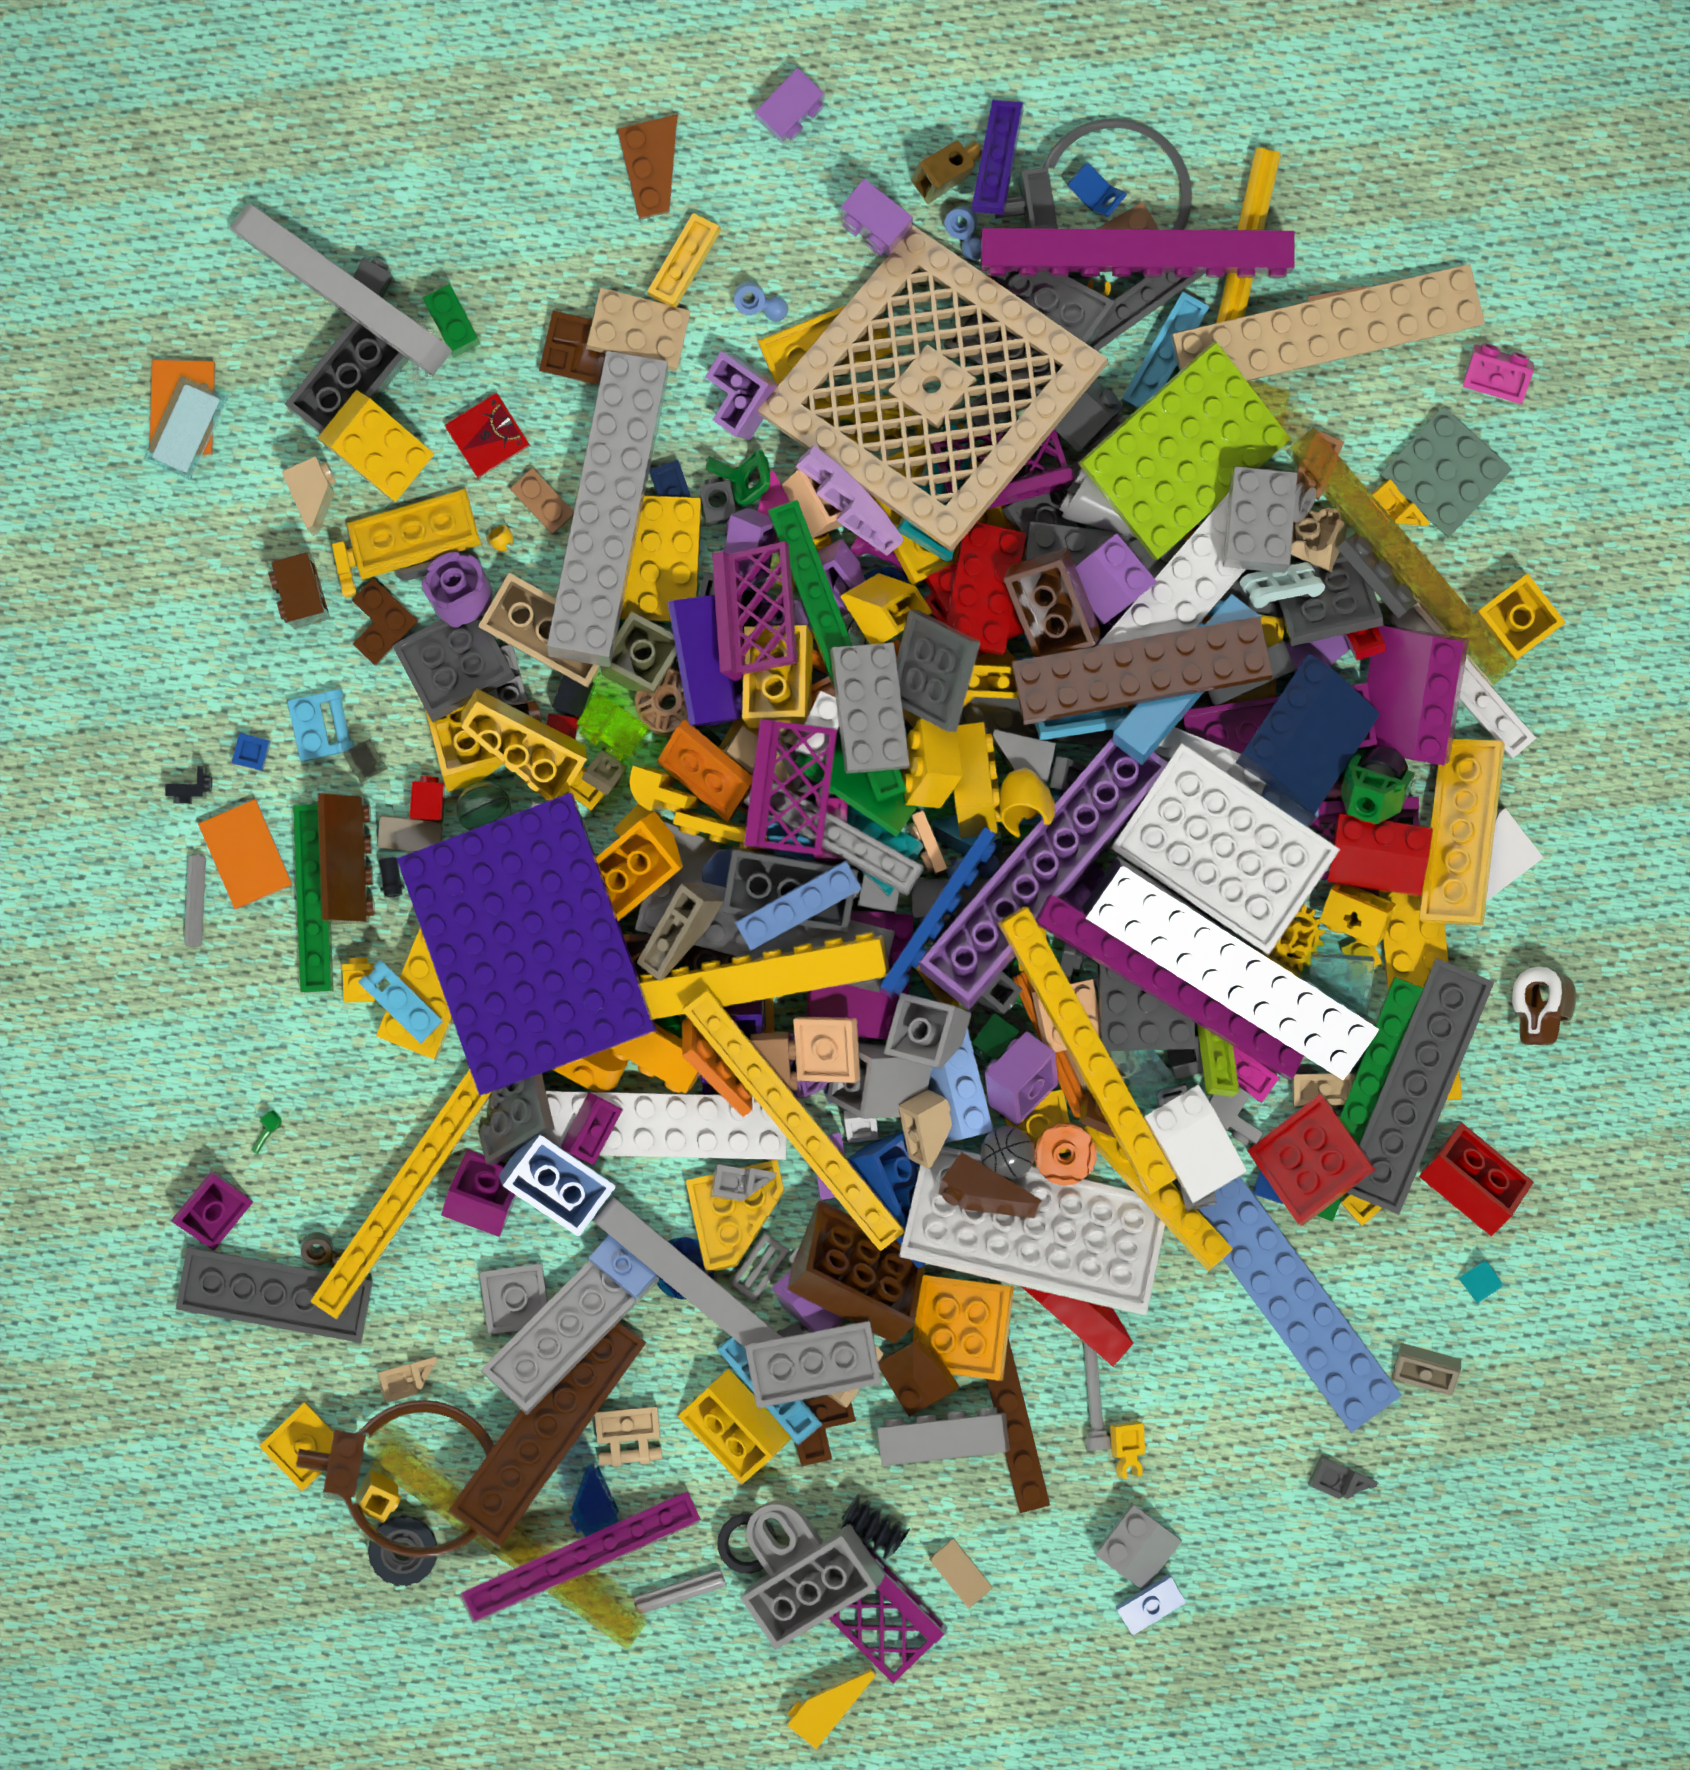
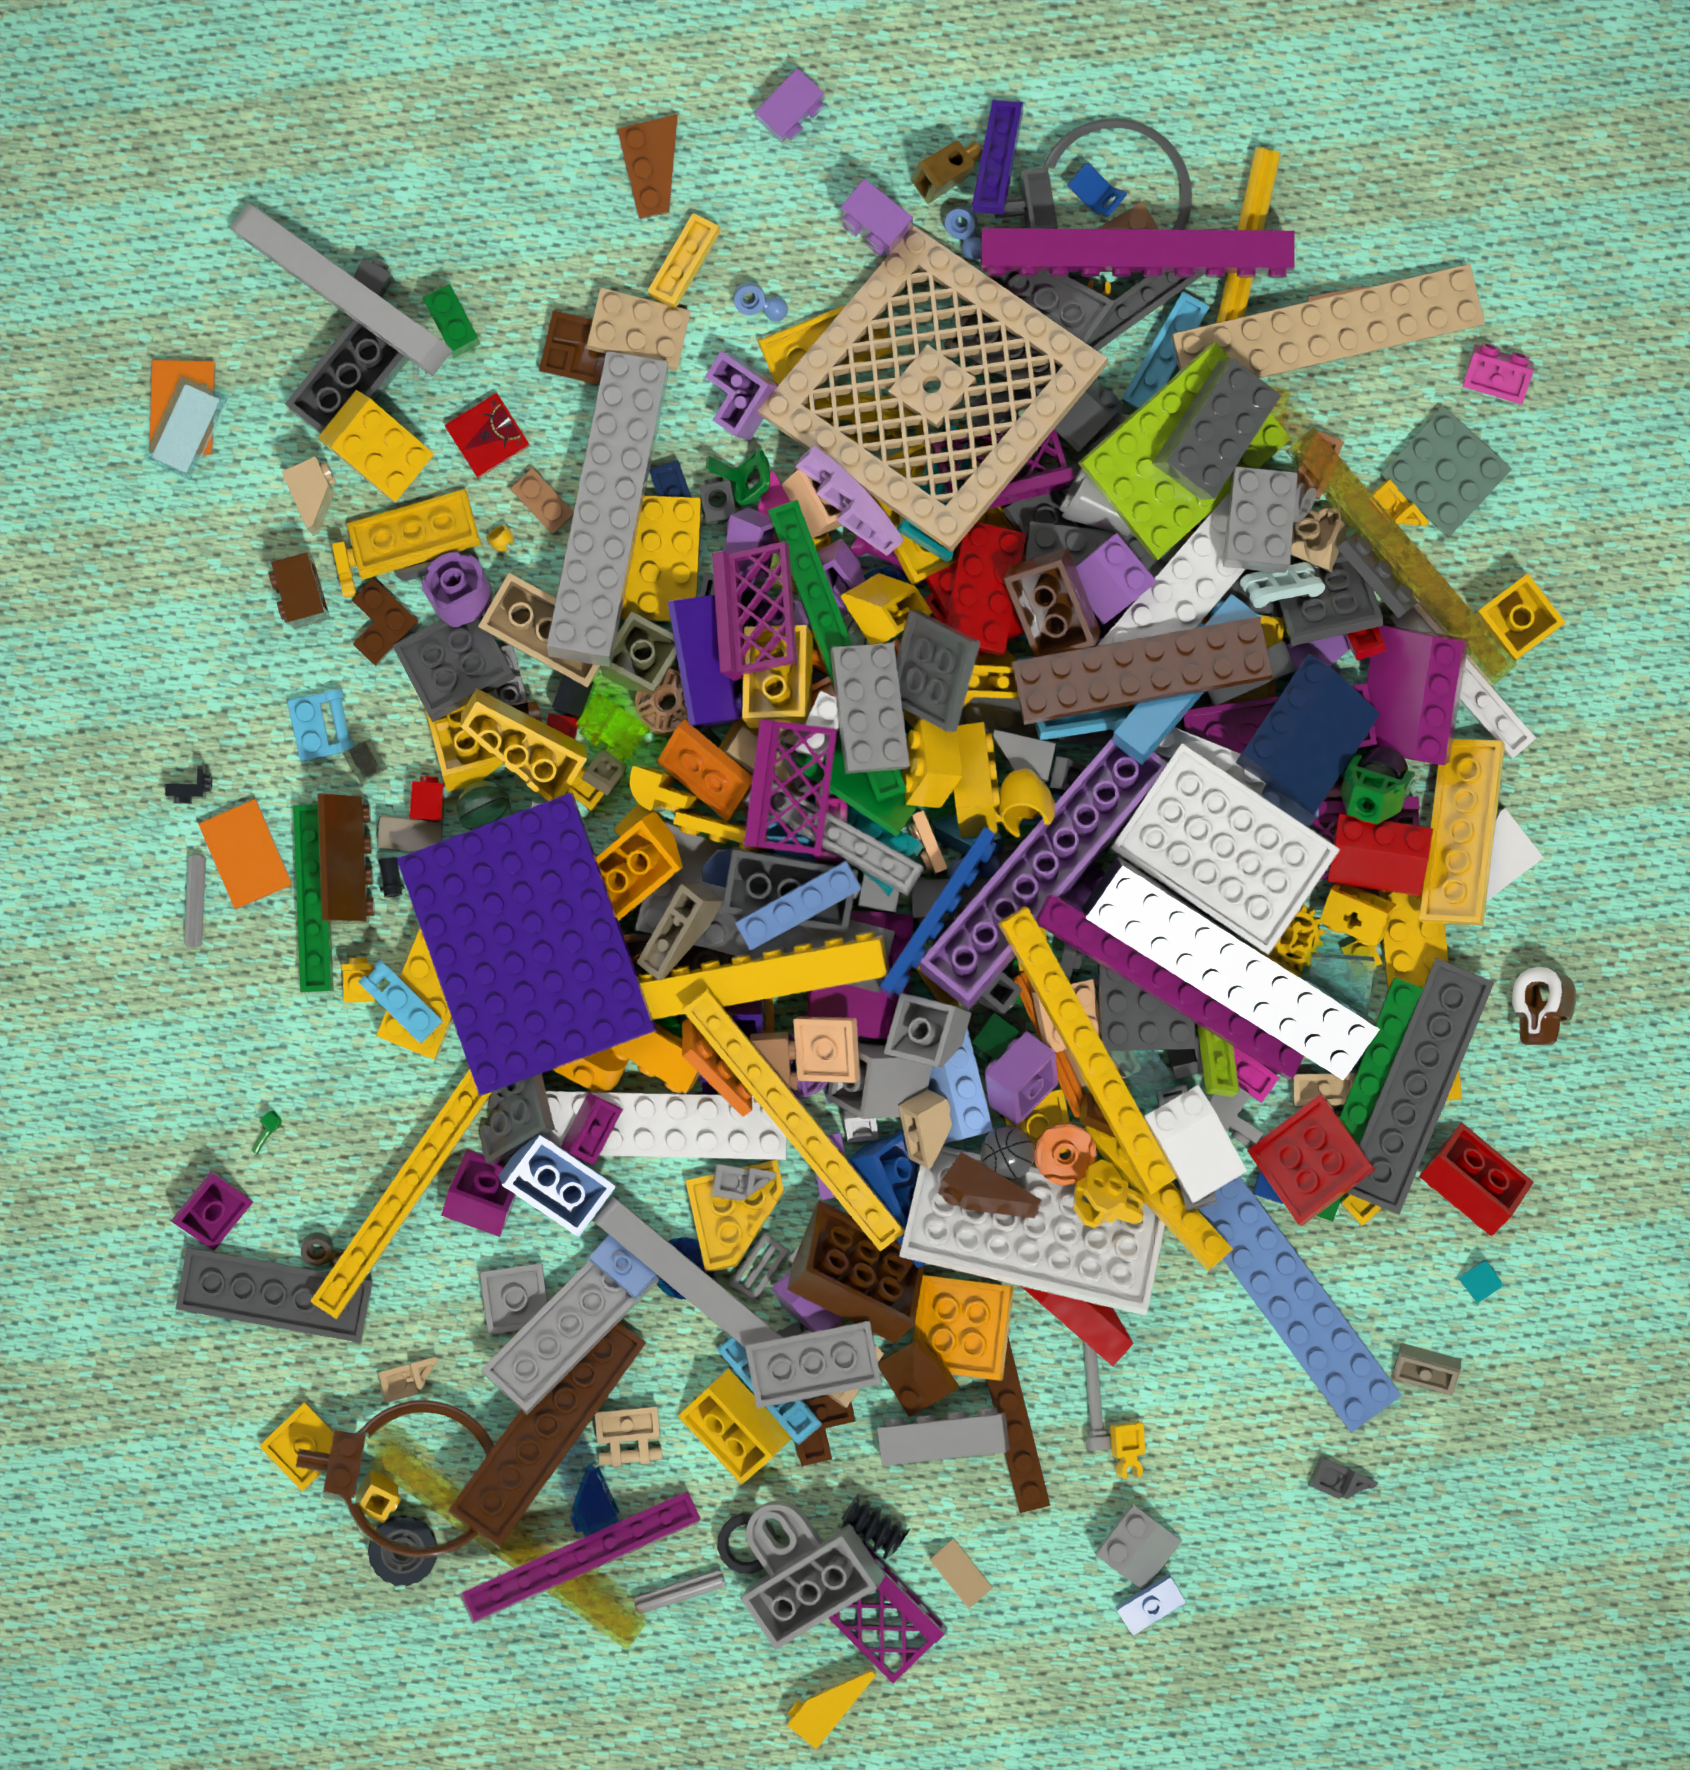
blue plate [232,733,271,772] -> none
none -> yellow hinge [1073,1159,1145,1228]
none -> dark grey brick [1152,359,1281,500]

